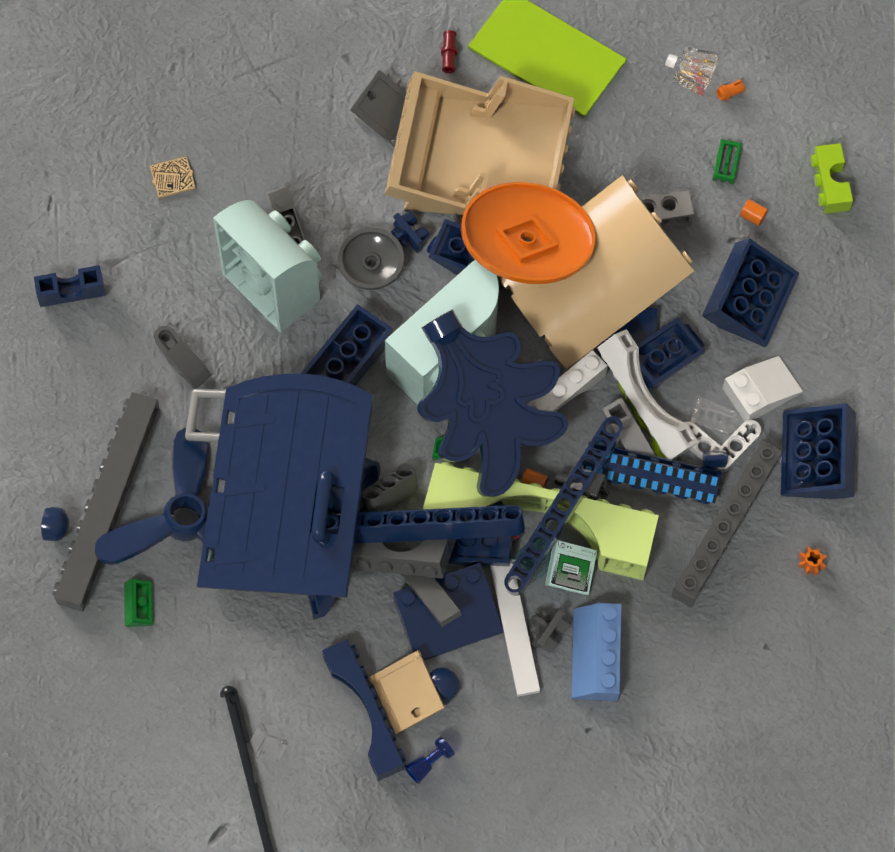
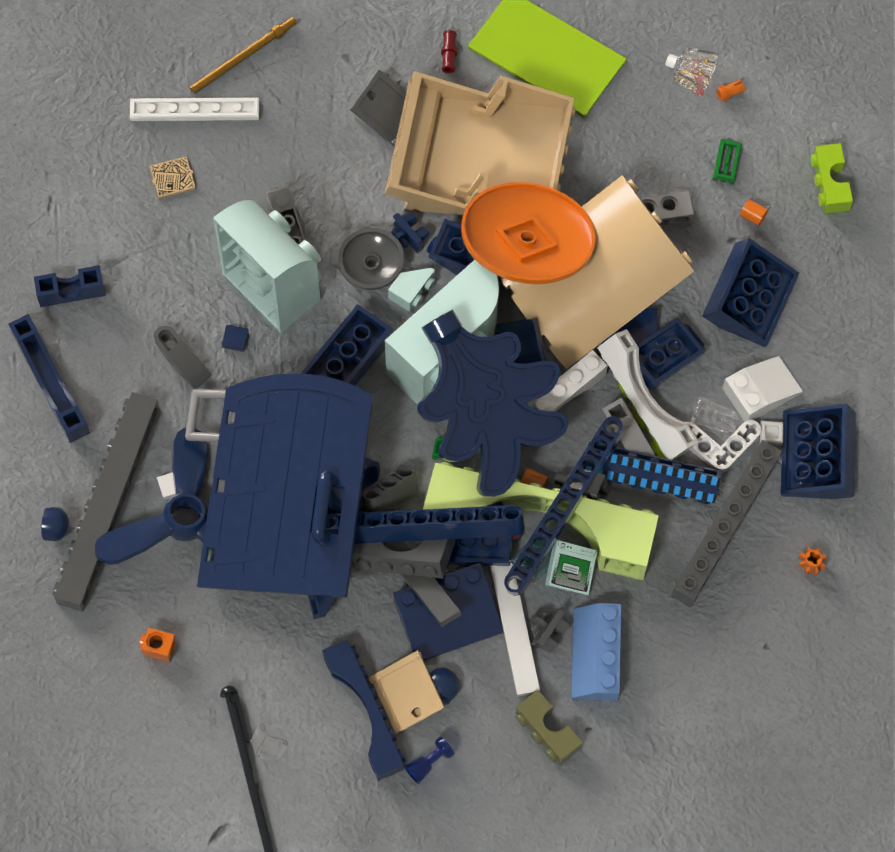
green slope [124,578,153,627] -> none
dark blue slope [703,451,728,468] -> none
none -> dark blue arch [8,314,90,443]
none -> white tile [130,98,259,121]
none -> orange brick [139,628,177,662]
none -> white tile [157,472,175,500]
none -> pearl gold bar [189,17,297,94]
none -> dark blue tile [222,325,249,352]
none -> light aqua slope [388,268,436,312]
none -> dark blue tile [496,317,546,364]
none -> olive arch [515,690,583,766]
none -> white tile [759,421,783,446]

